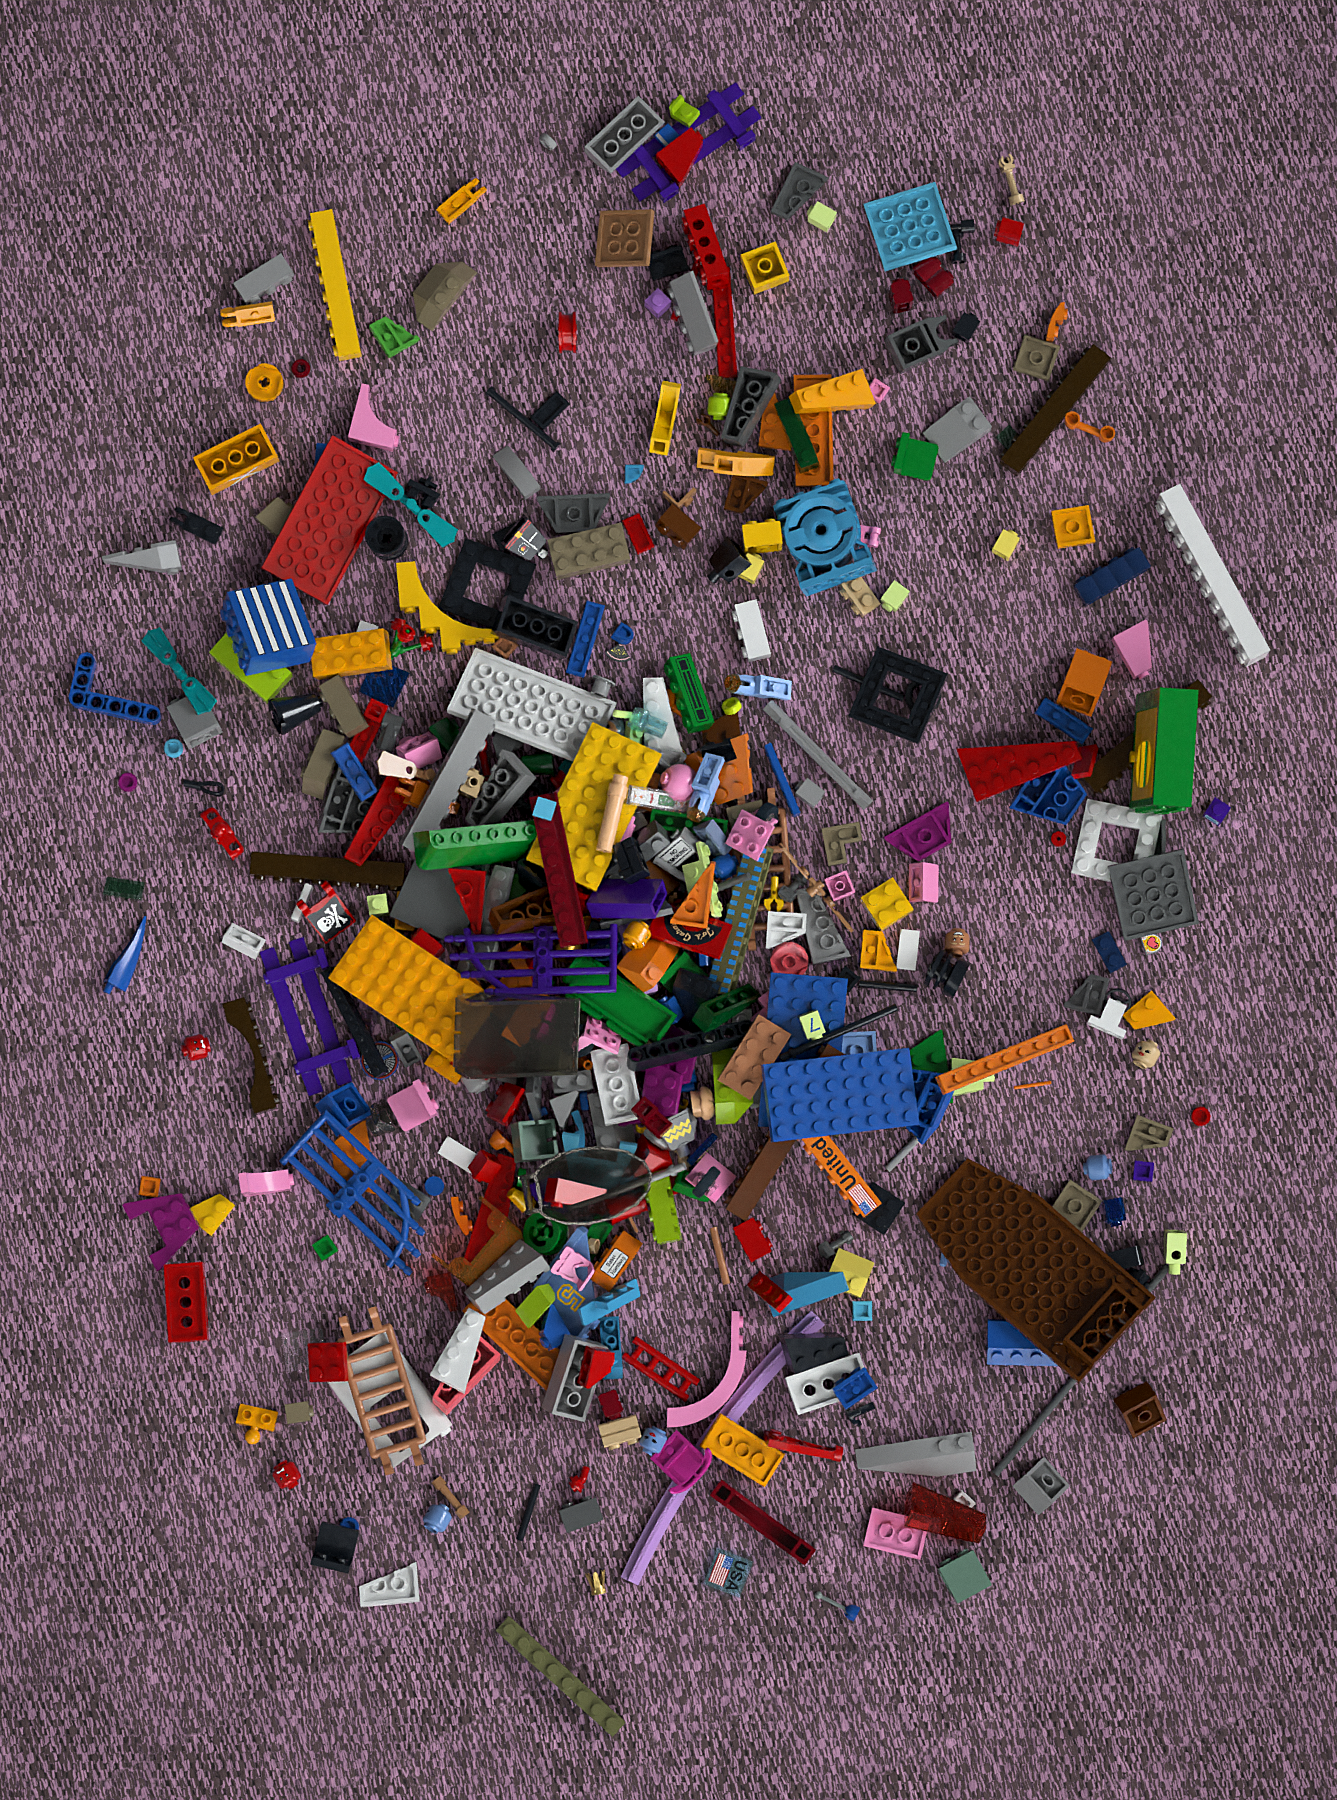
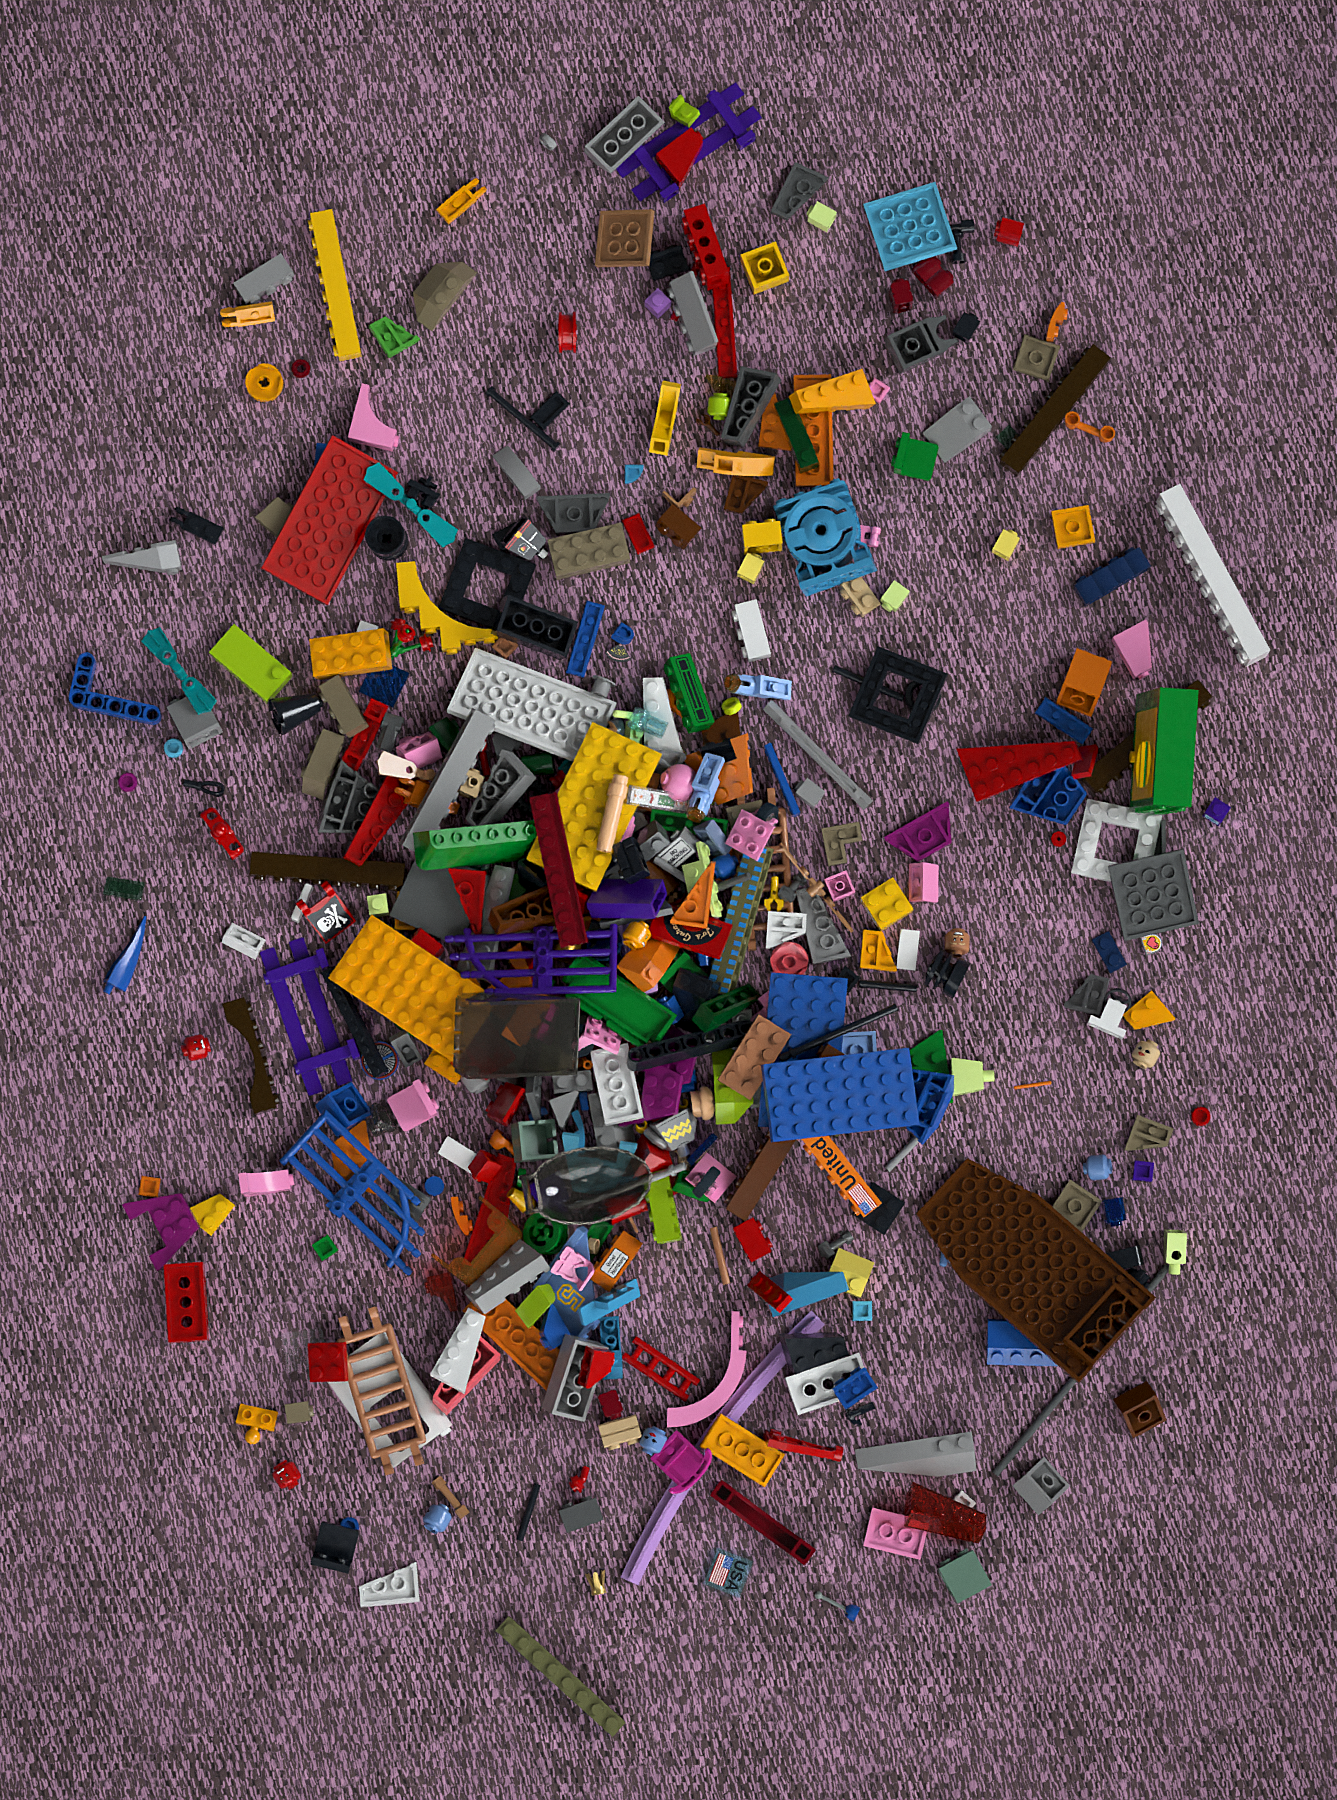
light orange brick [193,423,280,495] -> none
blue brick [220,579,316,676] -> none
blue tile [331,742,378,802] -> none
medium azure tile [532,797,557,821] -> none
slope [544,1178,607,1208] -> none
dark red slope [631,1096,673,1139] -> none
blue tile [654,124,679,147] -> none
black torso [707,536,752,584] -> none
yellowish green brick [798,1009,826,1041] -> none
orange tile [935,1024,1074,1095] -> none
tan bar [998,154,1025,206] -> none

